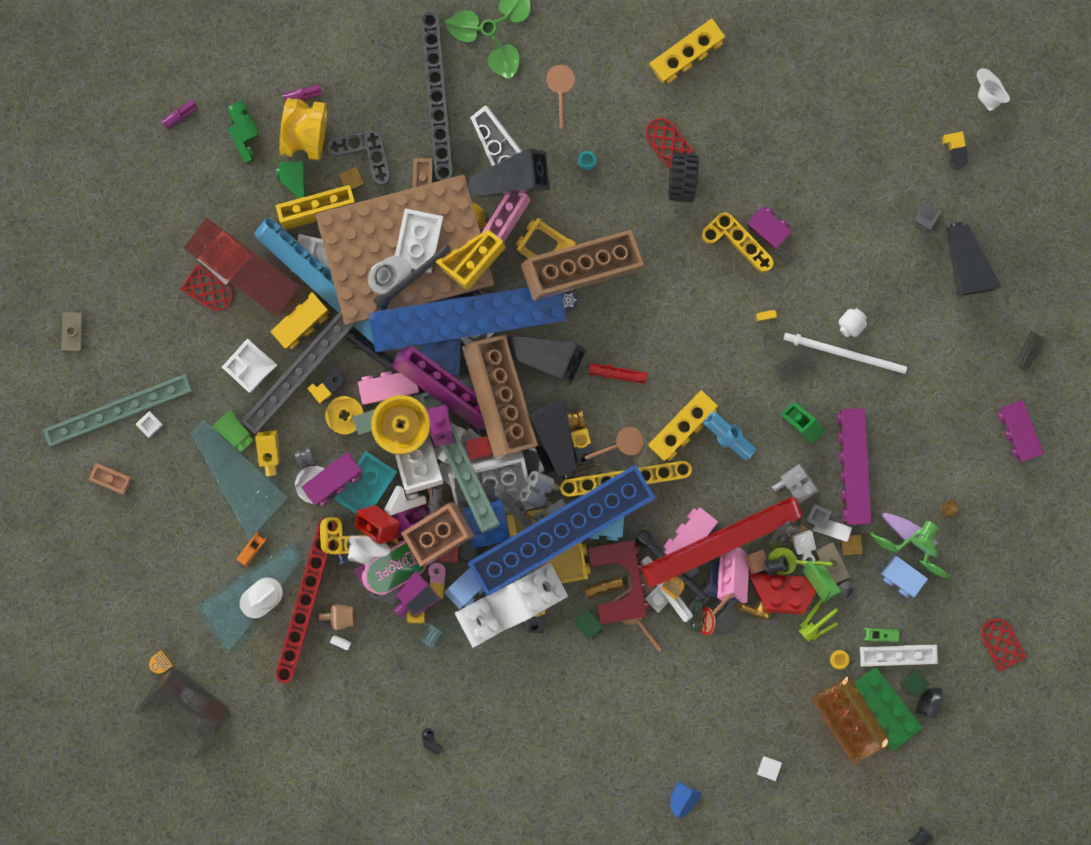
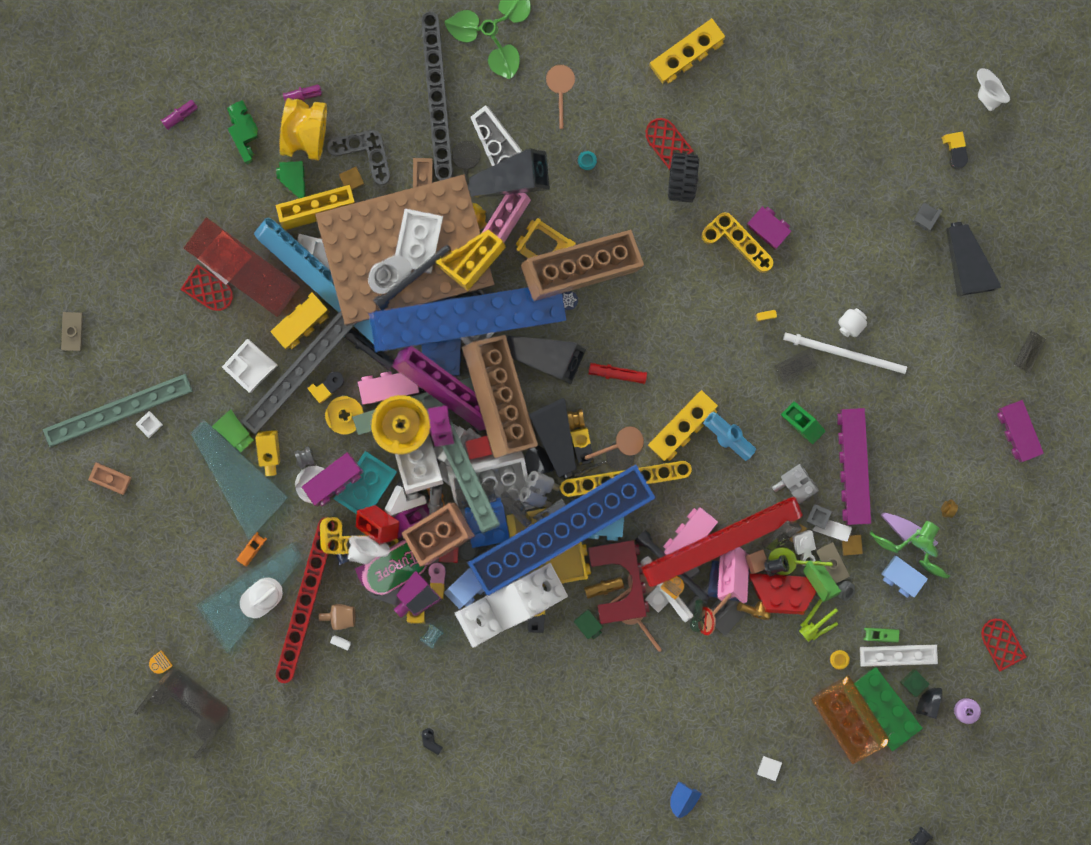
none -> lavender head [954,698,981,724]

